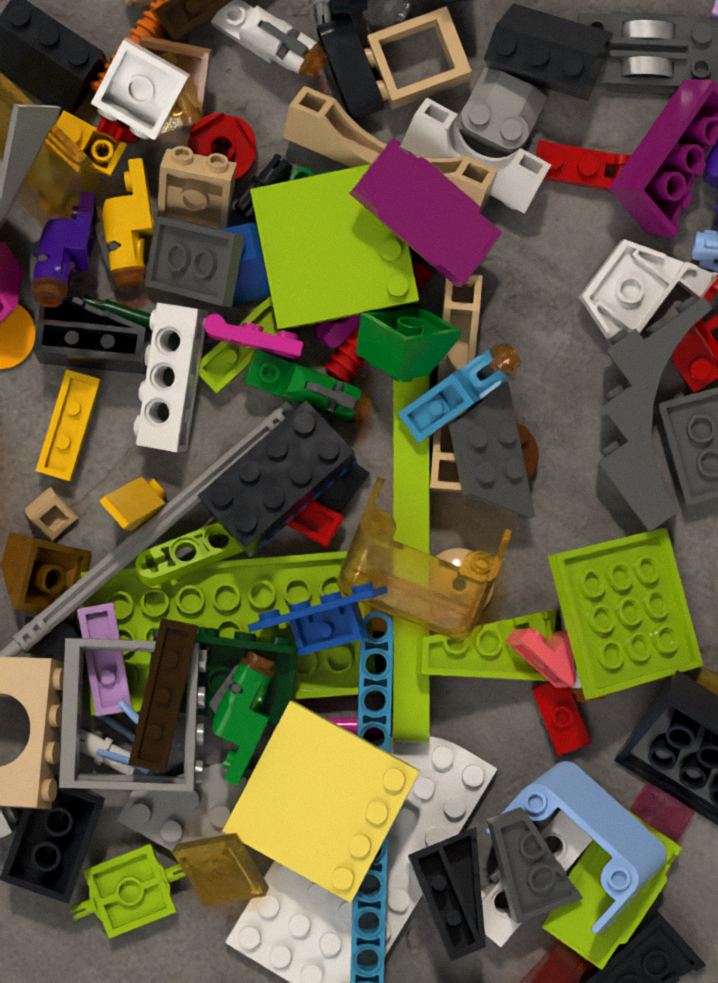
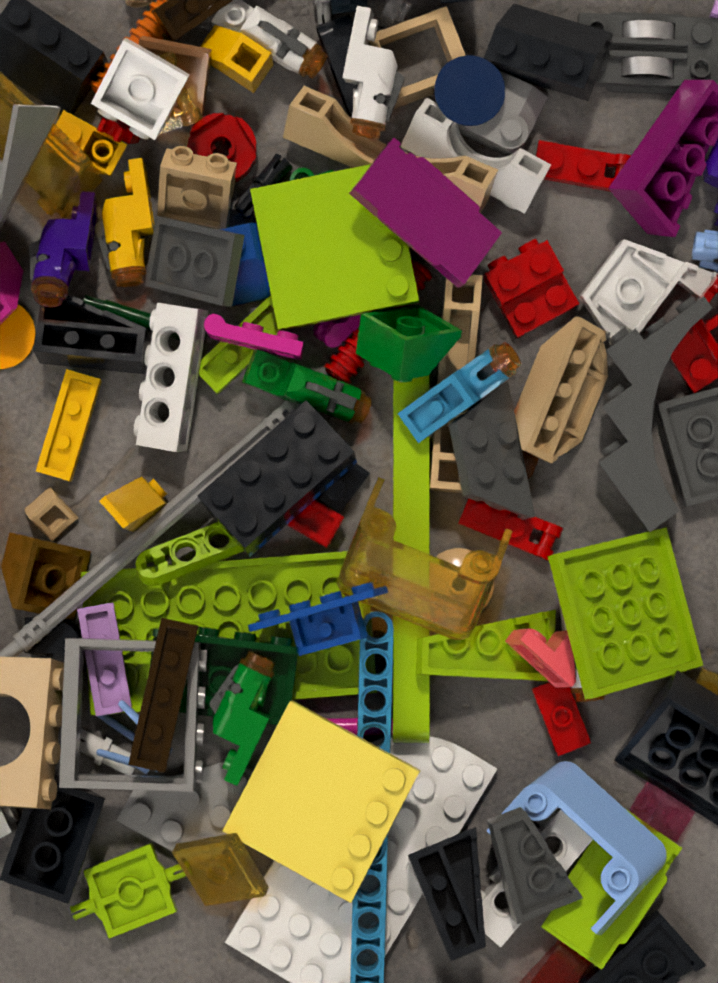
none -> yellow slope [200,25,273,93]
none -> white plate [342,6,405,139]
none -> dark blue piece [434,55,505,126]
none -> red plate [458,498,564,561]
none -> red plate [483,239,580,339]
none -> tan wedge [514,317,608,464]

